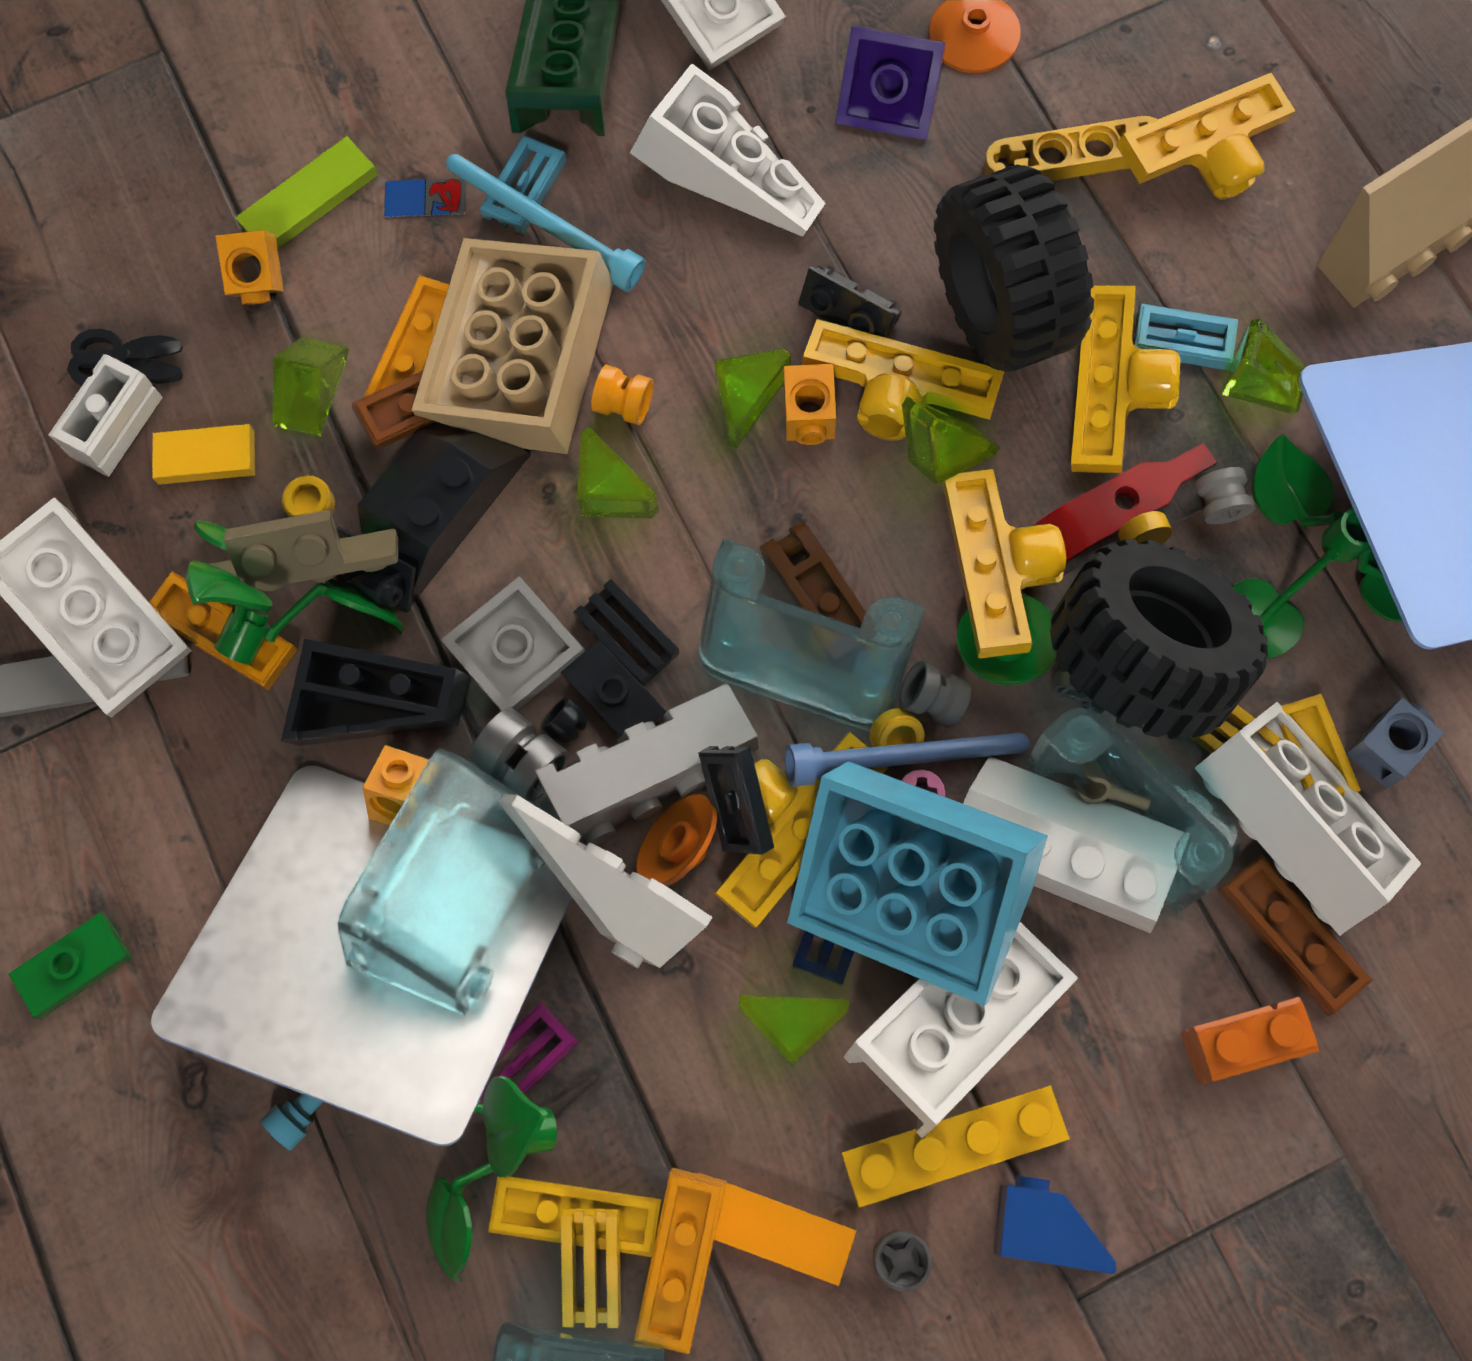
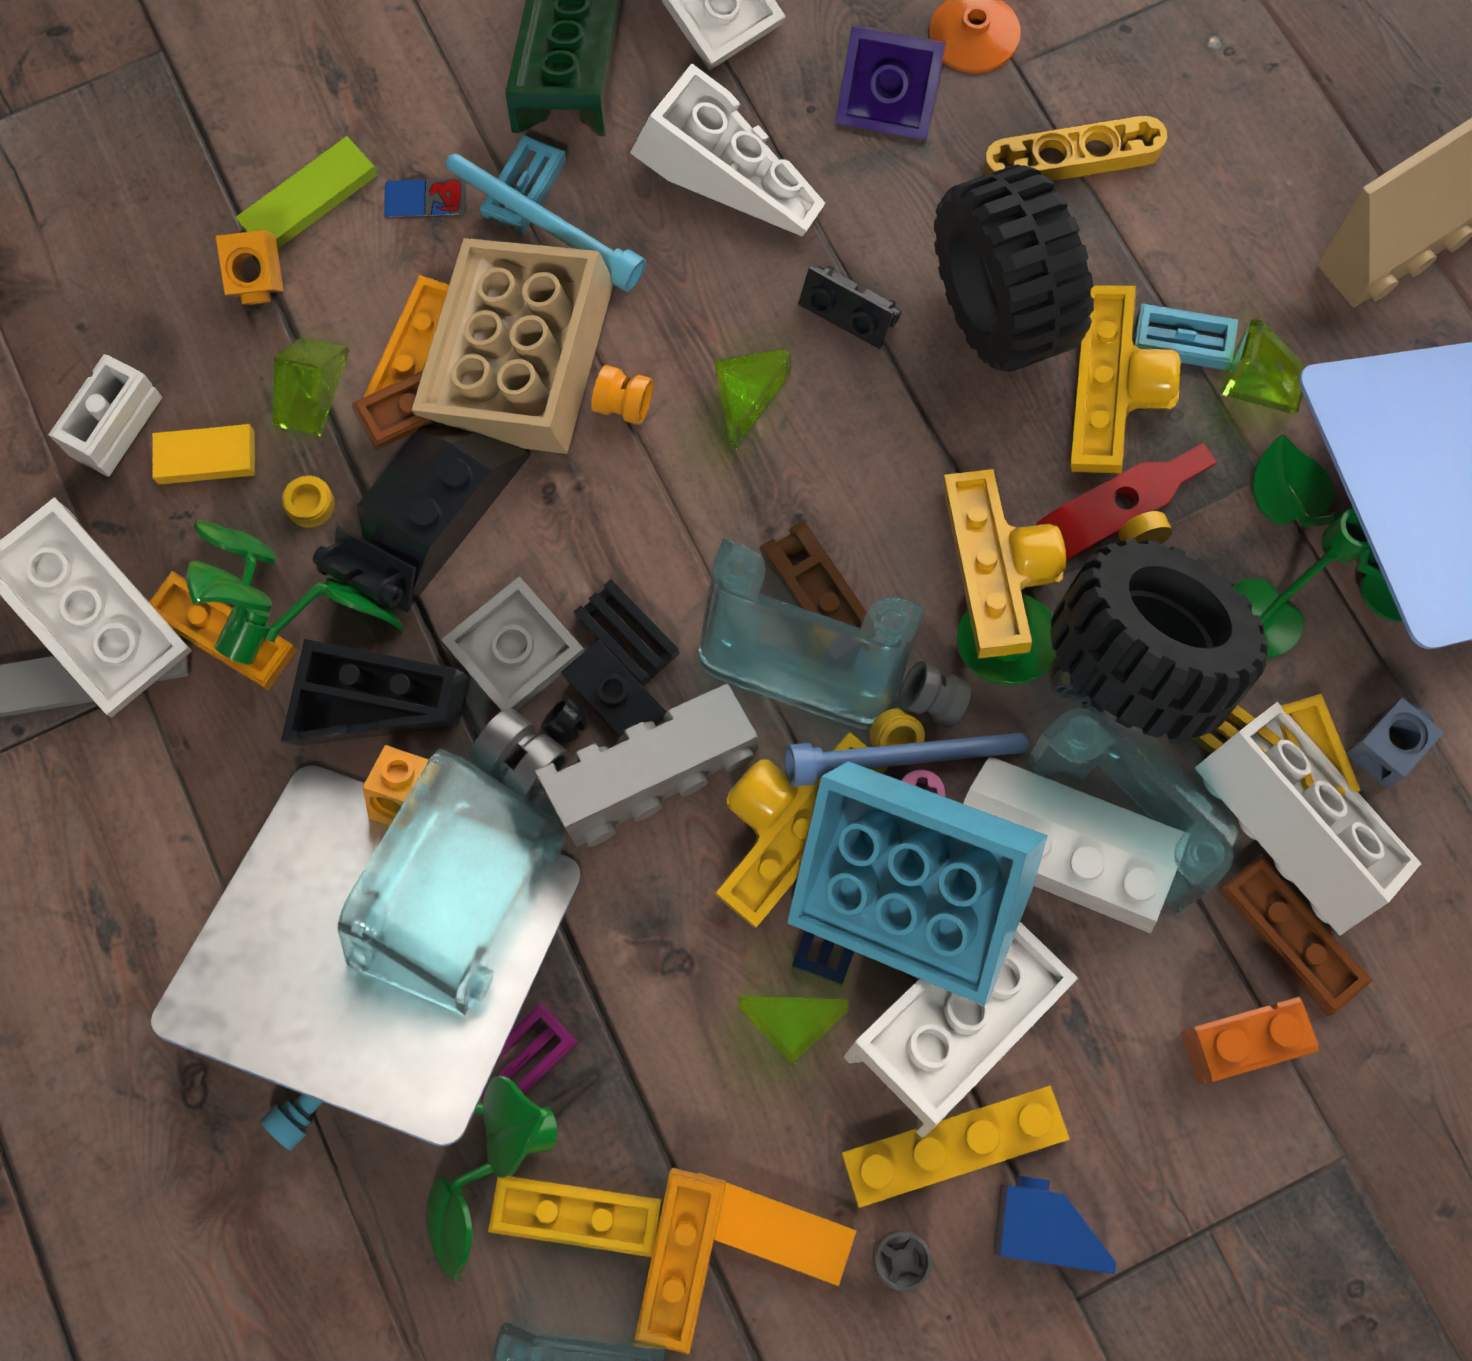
green plate [8,912,133,1019] -> none
black piece [67,328,183,386] -> none
dark tan bracket [188,510,398,601] -> none
white wedge [499,793,712,969] -> none
yellow tile [560,1209,621,1328] -> none
clear neon green slope [577,426,659,518] -> none
orange dish [636,794,717,887] -> none
black tile [698,746,774,855] -> none
light orange brick [784,364,836,445] -> none
yellow plate [802,319,1004,441] -> none
clear neon green slope [902,396,1000,485] -> none
dark tan hand [1073,762,1151,811] -> none
yellow plate [1116,73,1295,200] -> none
light grey wheel [1195,467,1255,525] -> none

